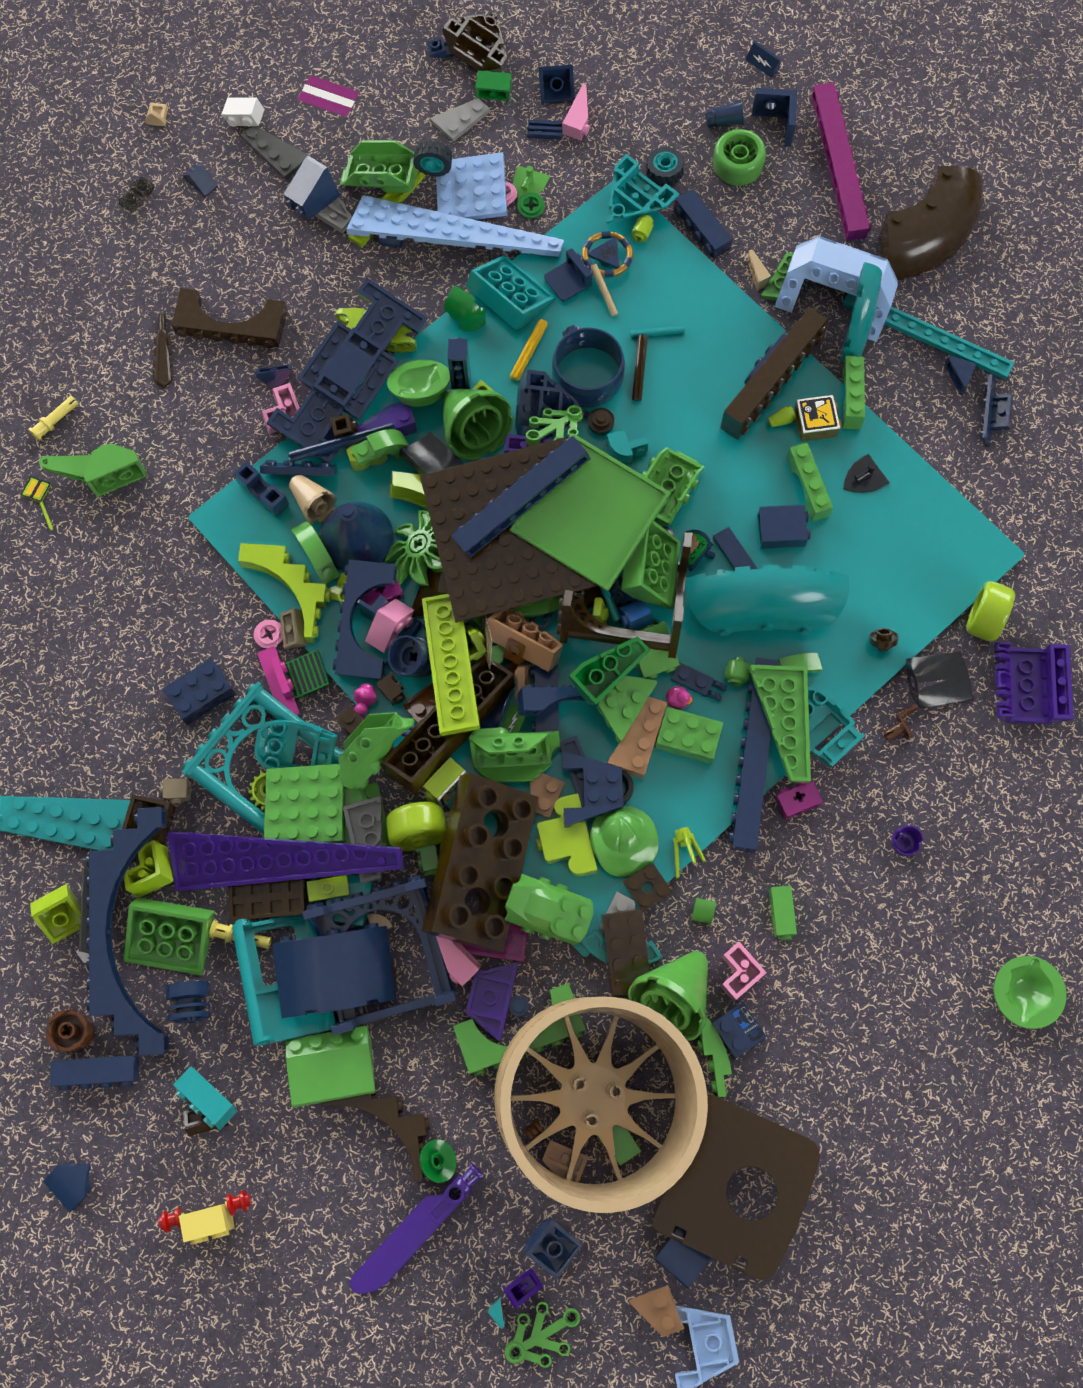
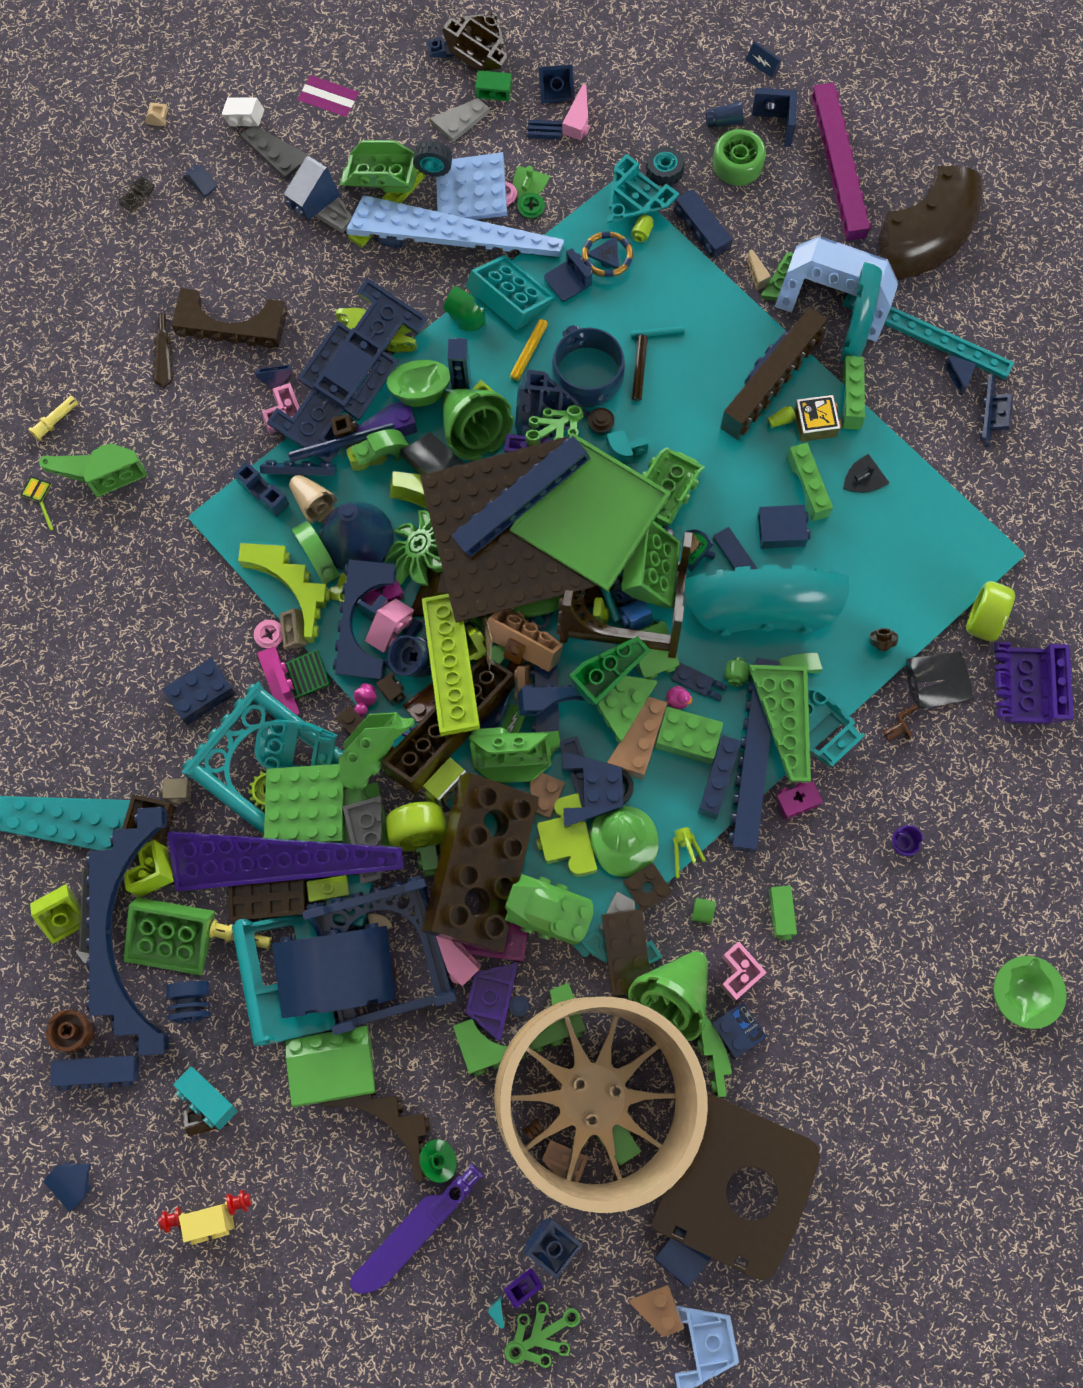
tan bar [590,264,618,316] -> none
none -> dark blue brick [698,735,741,819]

